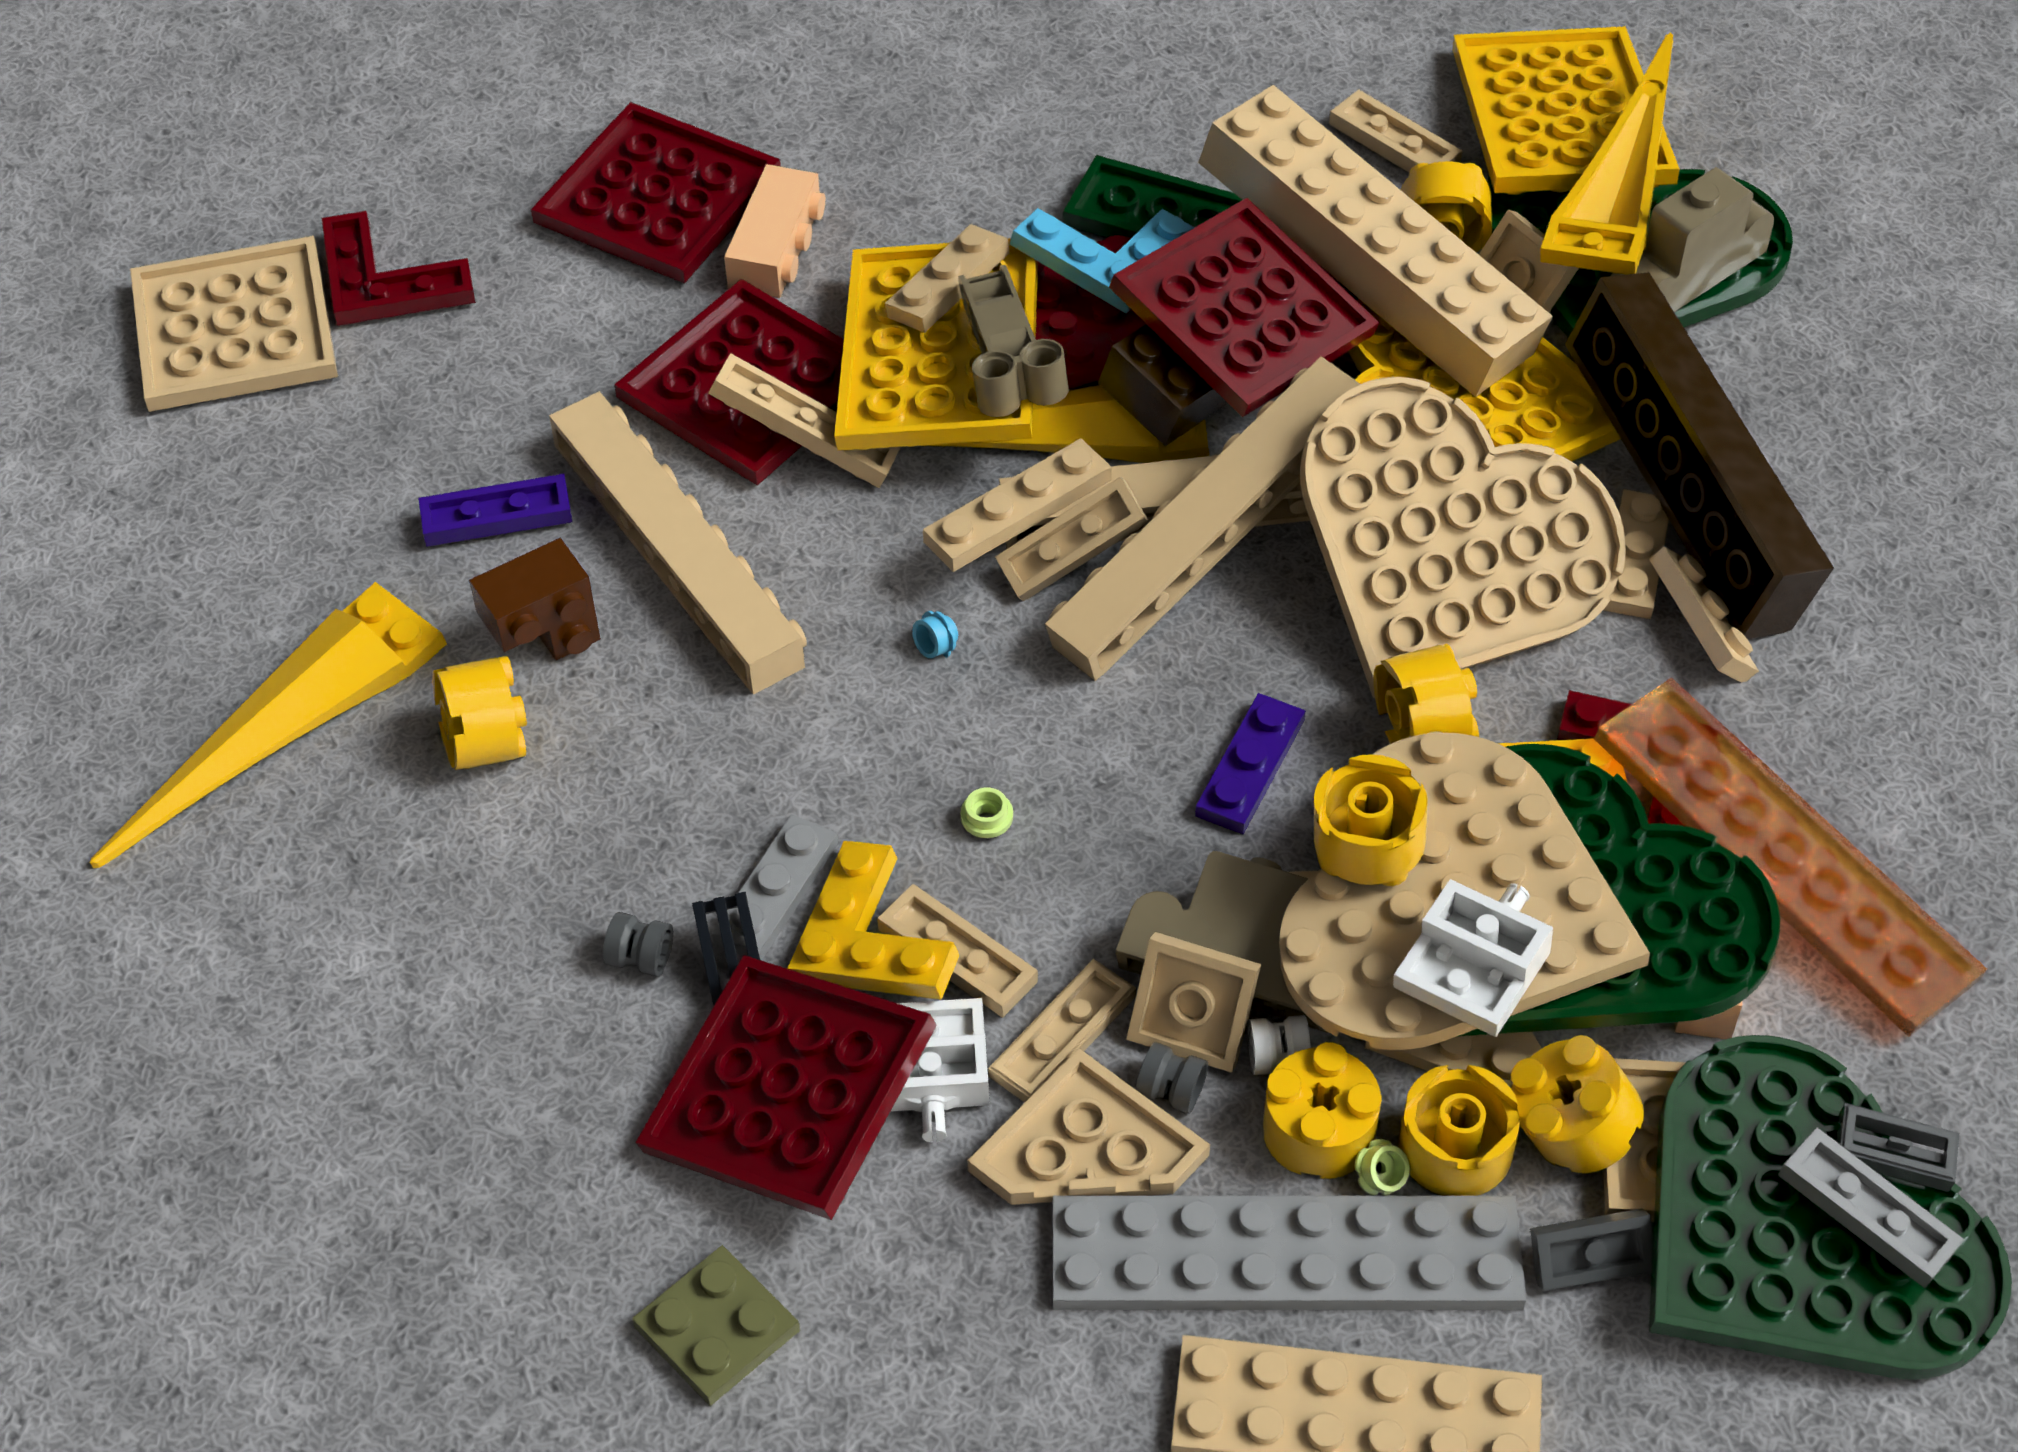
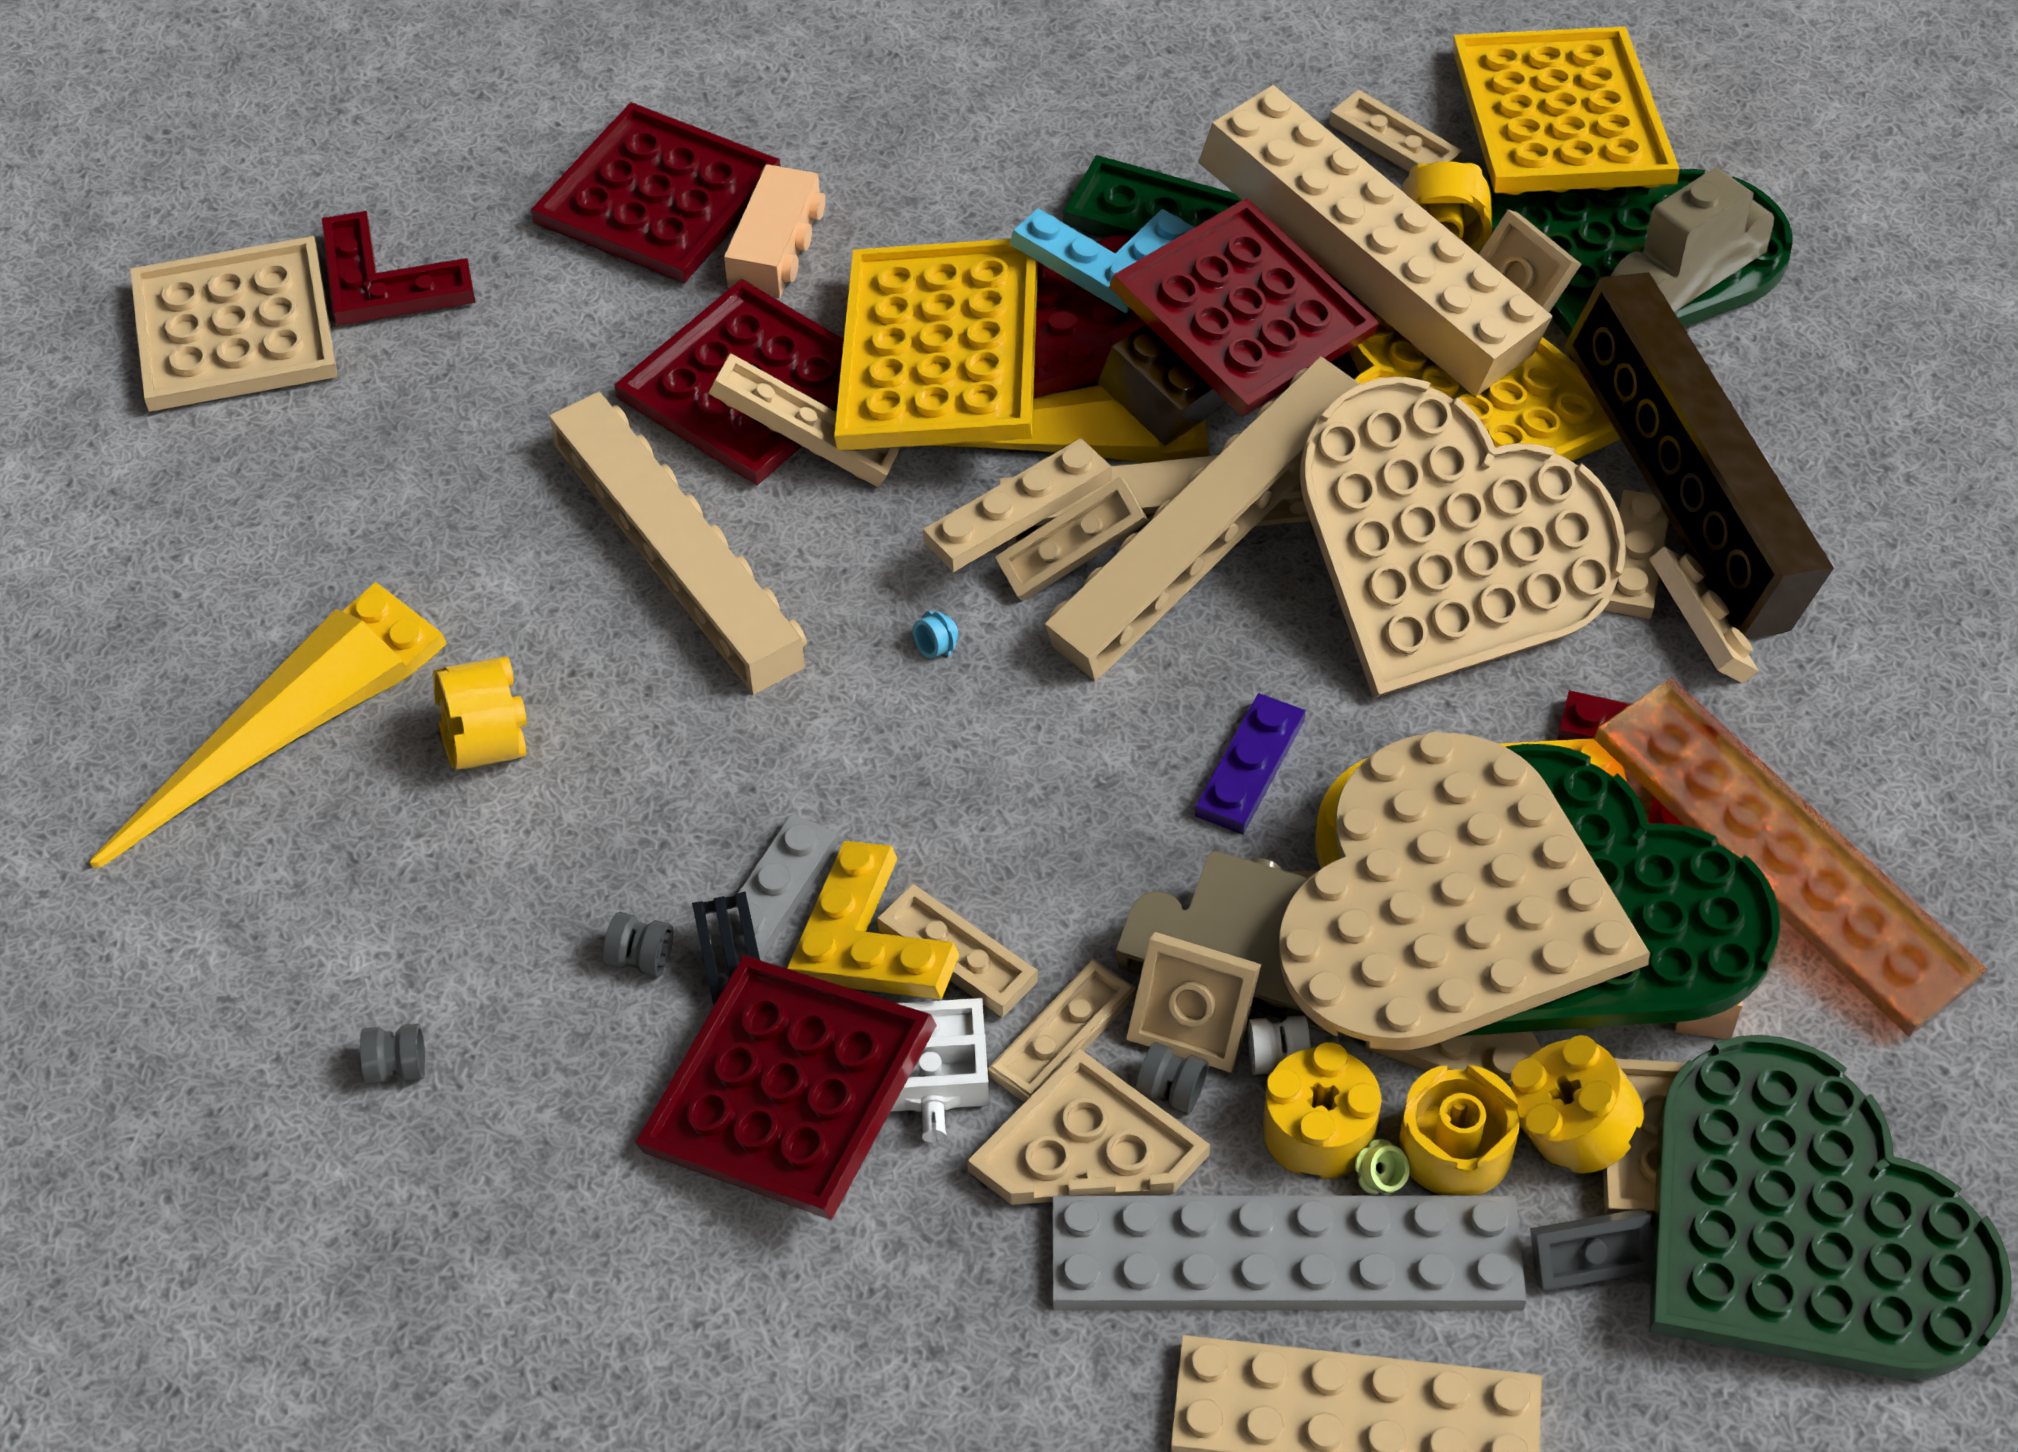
dark purple plate [418,474,573,547] -> none
reddish brown brick [469,537,601,661] -> none
olive plate [632,1245,800,1406] -> none
tan plate [885,224,1010,333] -> none
dark tan piece [958,265,1069,417] -> none
yellowish green plate [960,787,1013,838] -> none
yellow brick [1314,754,1427,886] -> none
yellow brick [1373,644,1479,744] -> none
white plate [1393,879,1553,1037] -> none
yellow plate [1540,32,1673,275] -> none
light grey plate [1778,1128,1964,1288] -> none
dark grey tile [1836,1103,1960,1192] -> none
none -> dark grey wheel [360,1023,425,1084]

